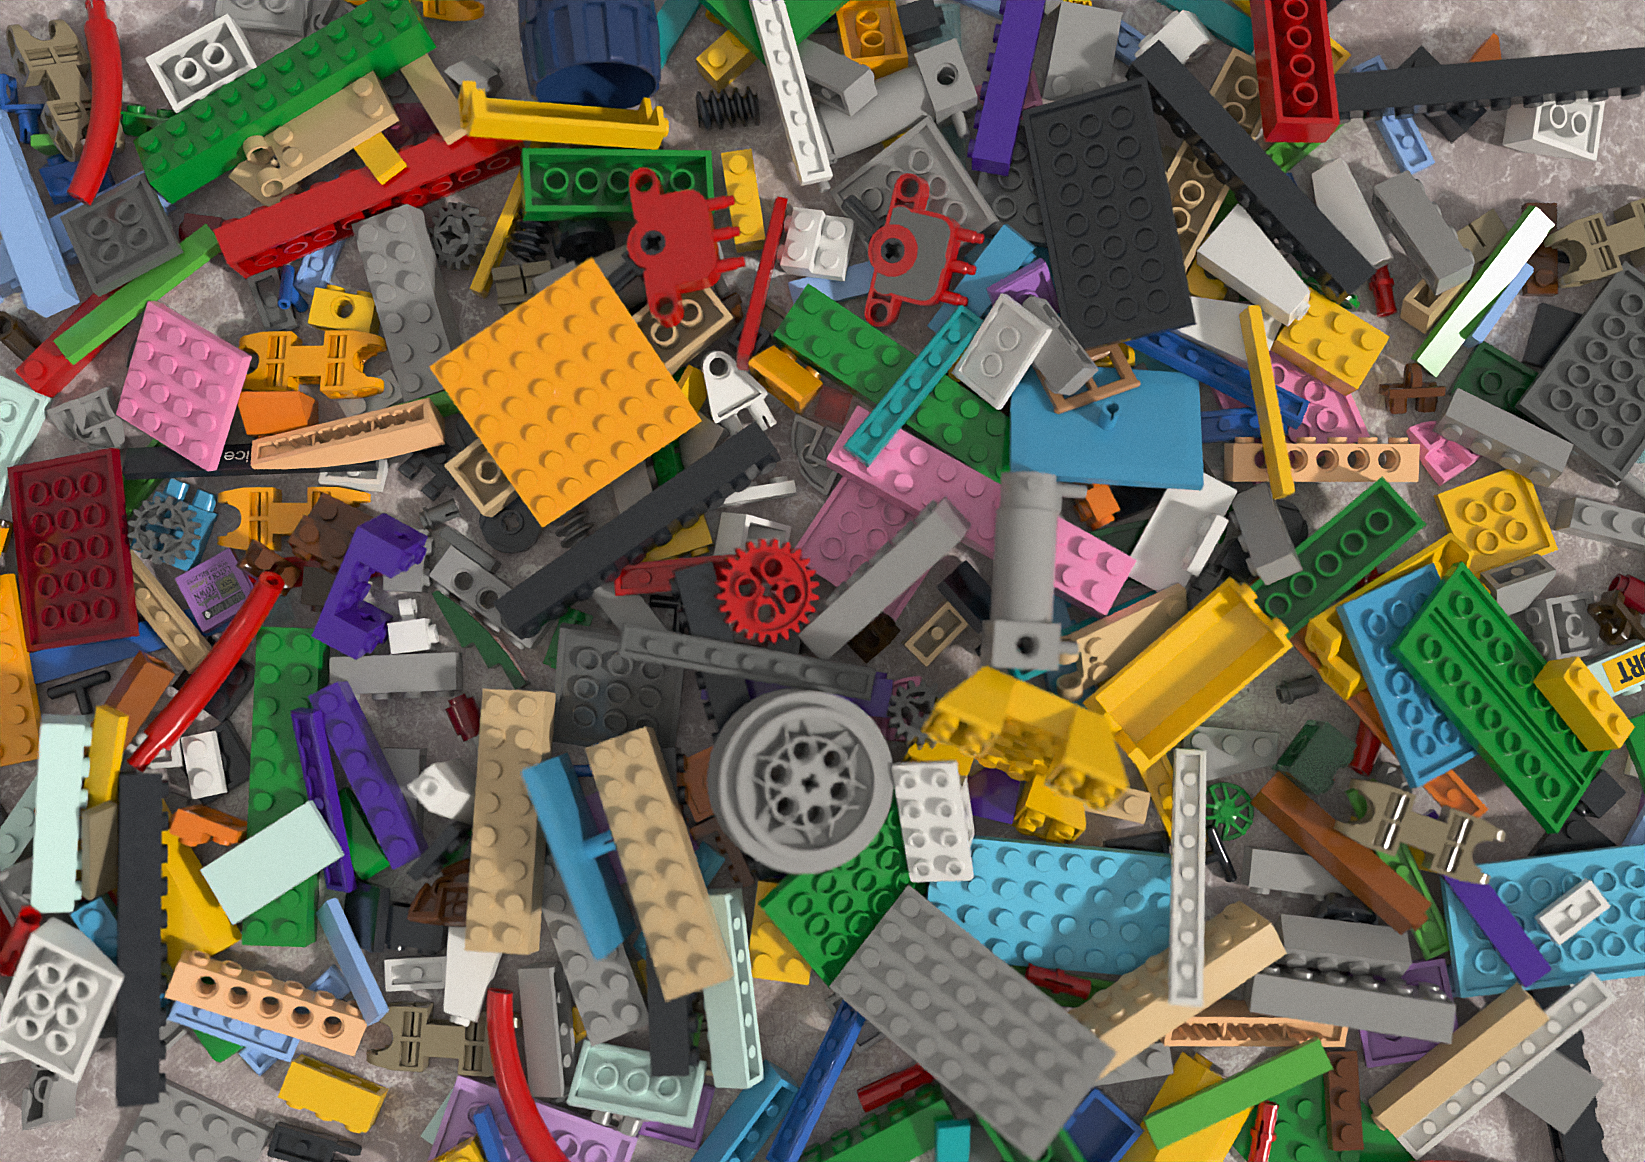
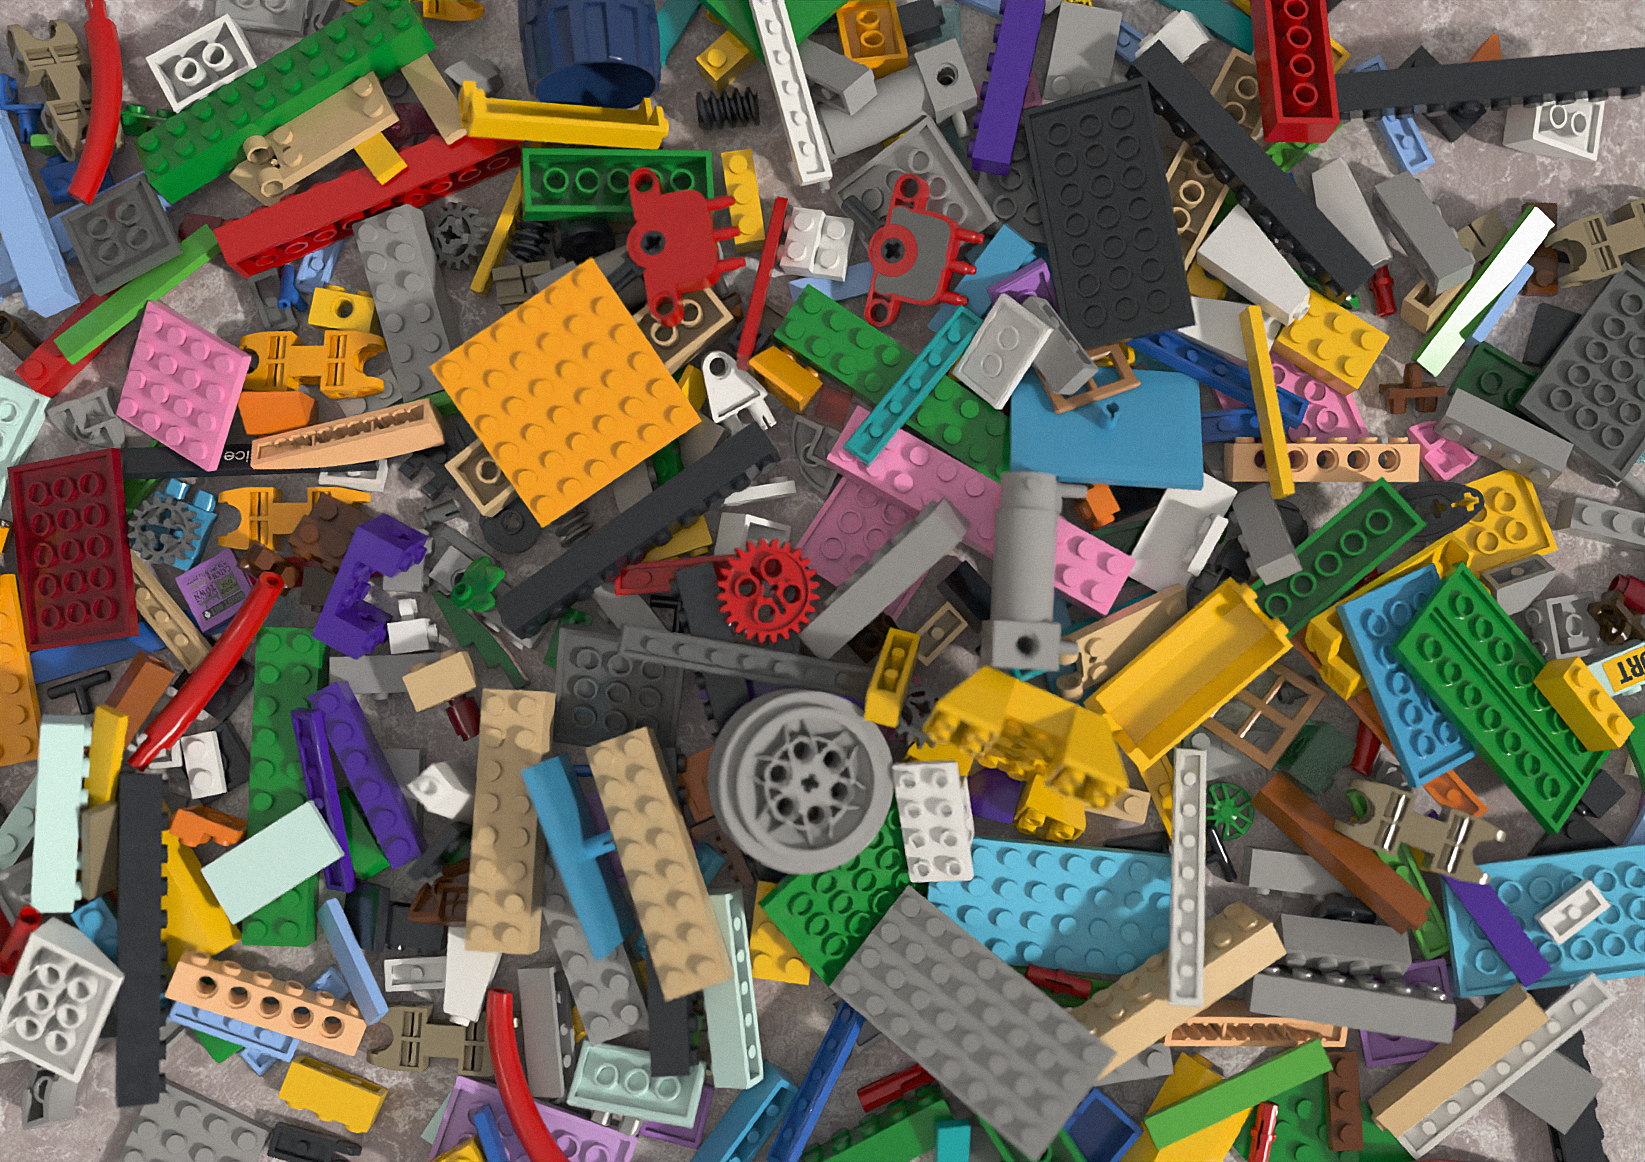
none -> tan brick [402,648,482,712]
none -> green plate [450,556,506,613]
none -> yellow brick [864,628,921,727]
none -> medium nougat window [1200,660,1329,772]
none -> black piece [1397,481,1484,542]

